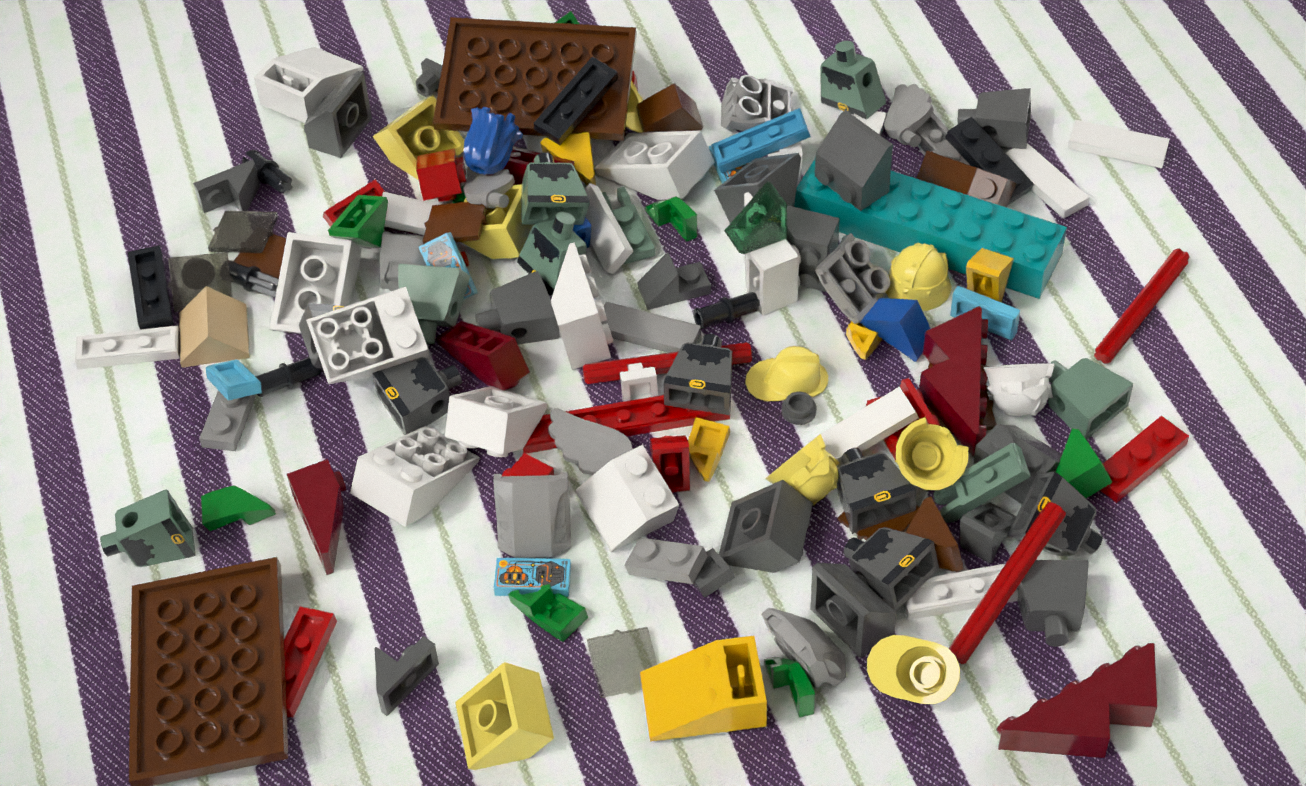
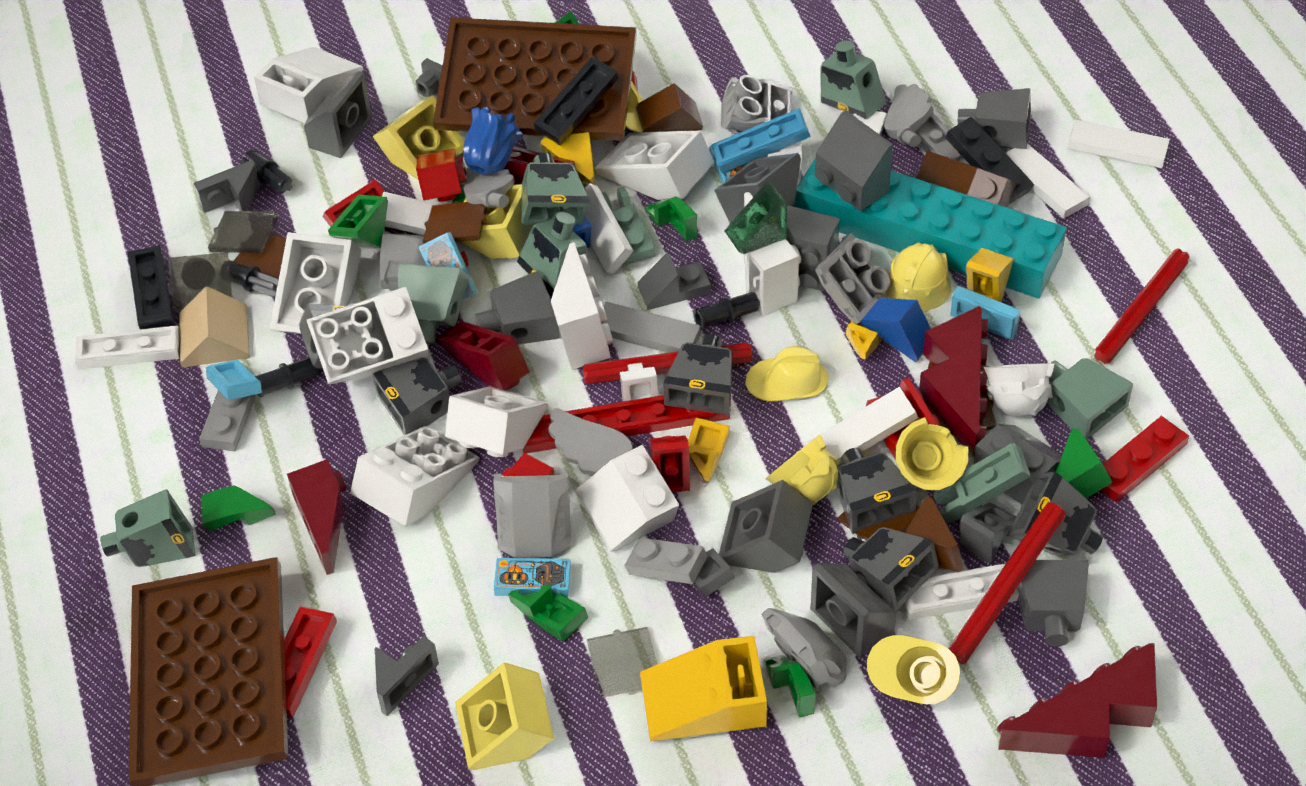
dark grey plate [781,392,817,425] -> none

